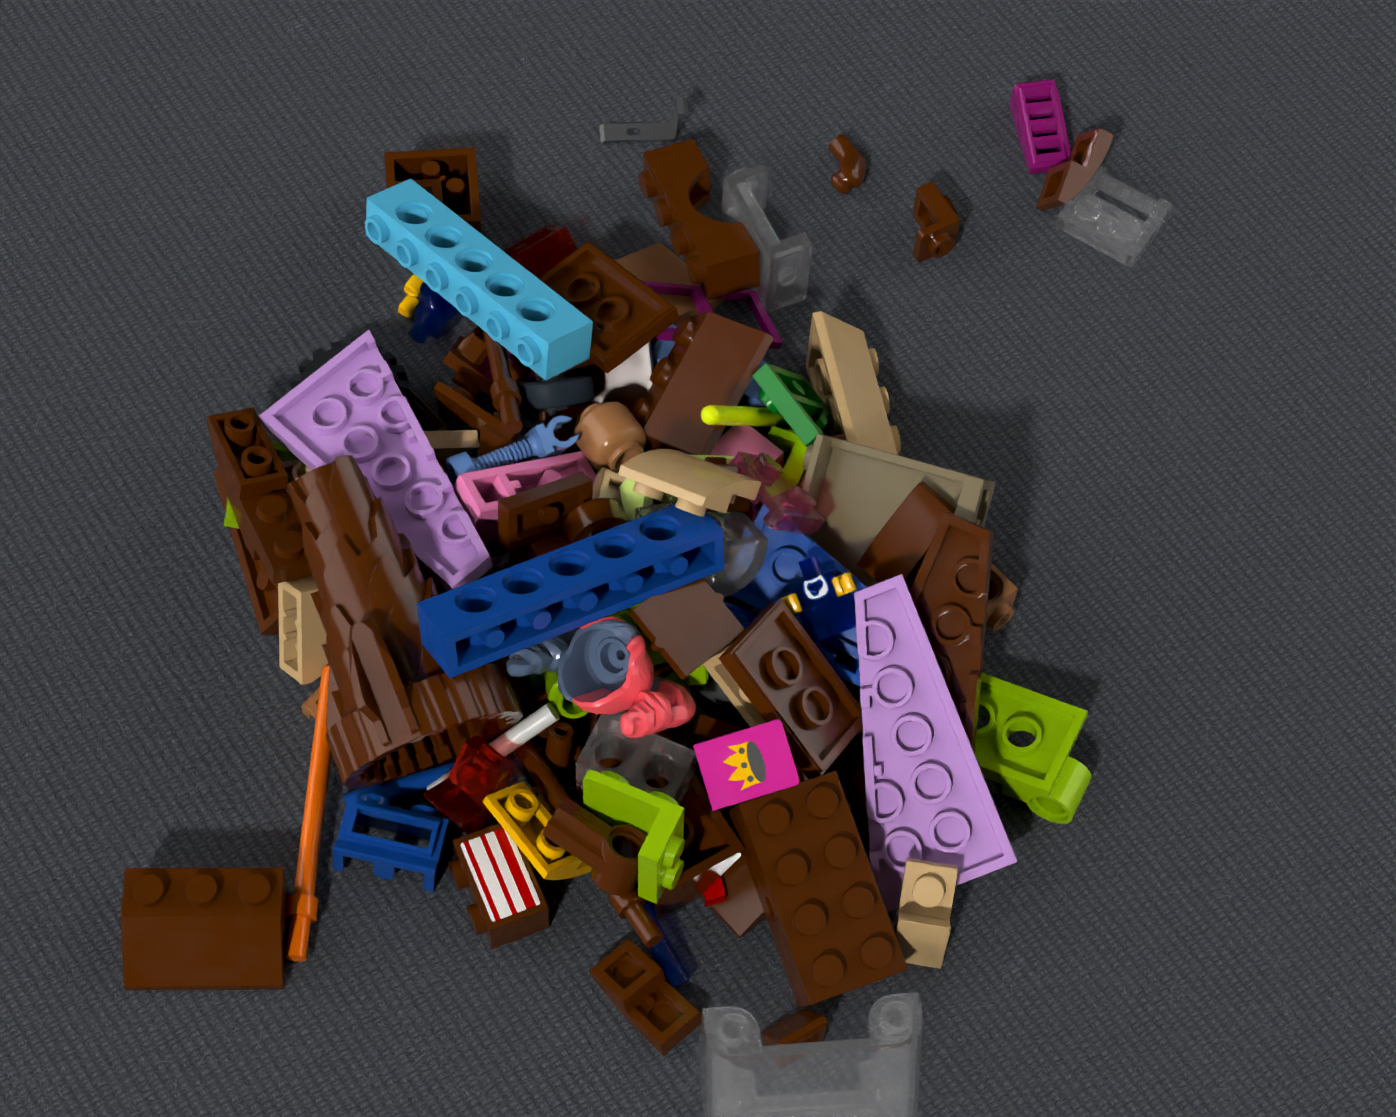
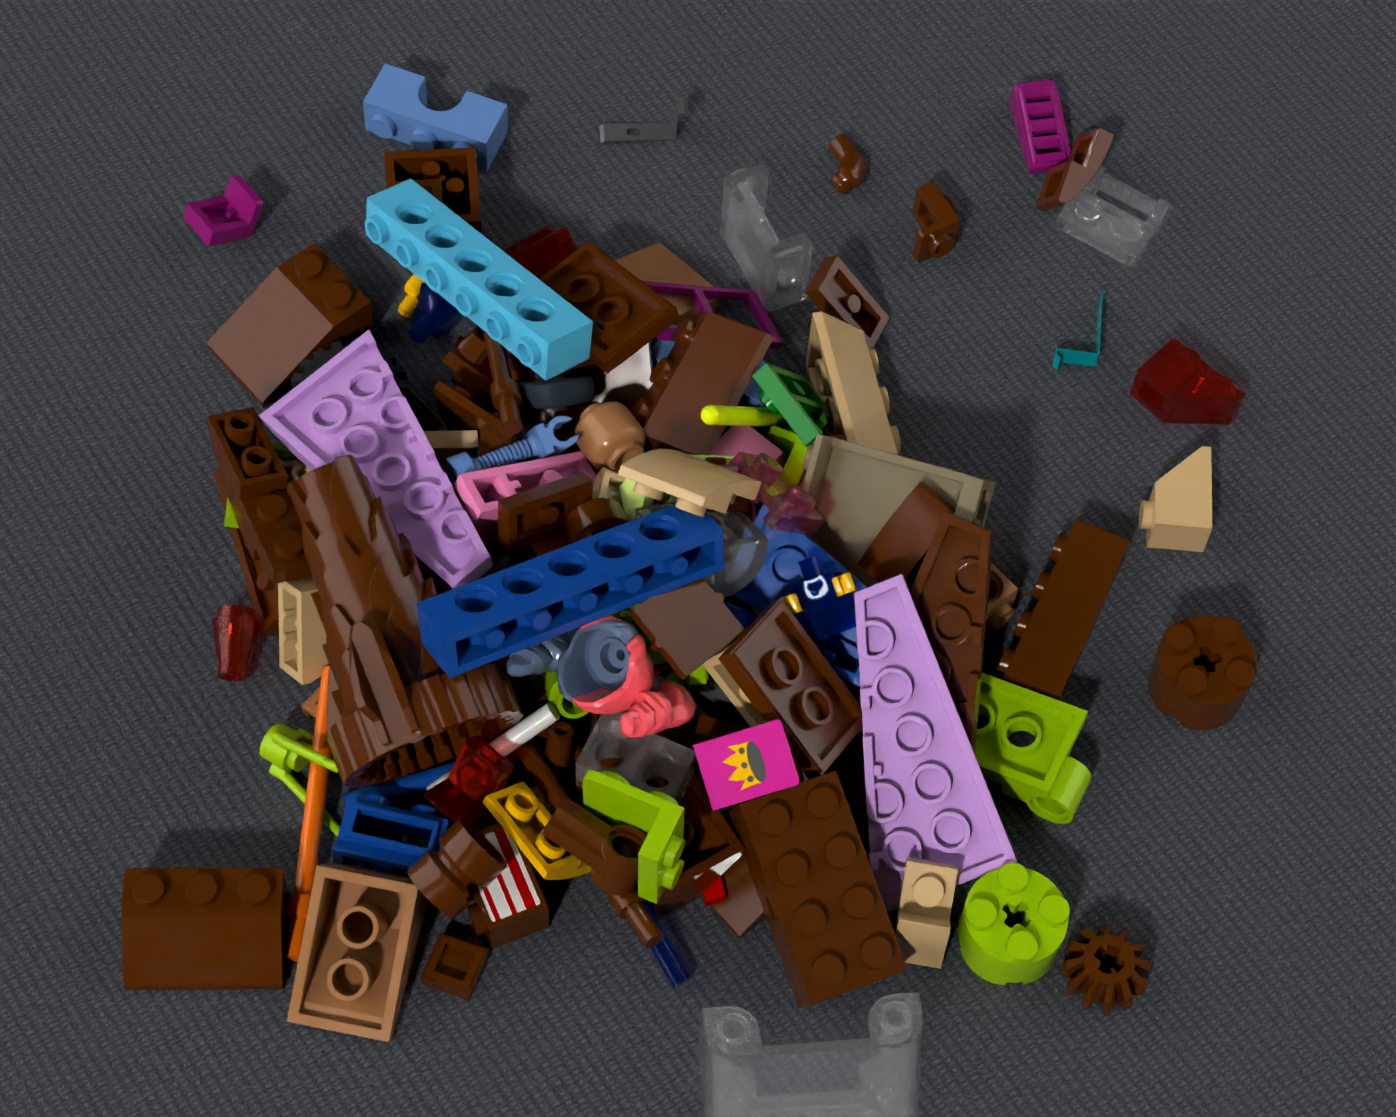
reddish brown slope [589,938,702,1056] -> none
reddish brown arch [638,139,760,300] -> none
reddish brown slope [761,1009,828,1065] -> none
none -> magenta bracket [183,175,263,247]
none -> reddish brown slope [206,243,374,408]
none -> clear red cone [211,605,261,681]
none -> lime plant [259,722,340,837]
none -> medium nougat slope [287,862,427,1042]
none -> medium blue arch [363,63,508,171]
none -> reddish brown wheel [407,818,508,919]
none -> reddish brown tile [420,931,489,1001]
none -> reddish brown slope [805,255,890,349]
none -> lime brick [958,862,1070,985]
none -> reddish brown brick [996,519,1130,701]
none -> teal piece [1052,290,1106,371]
none -> reddish brown gear [1060,922,1151,1016]
none -> clear red slope [1130,338,1245,425]
none -> tan slope [1139,446,1213,552]
none -> reddish brown brick [1148,616,1257,730]

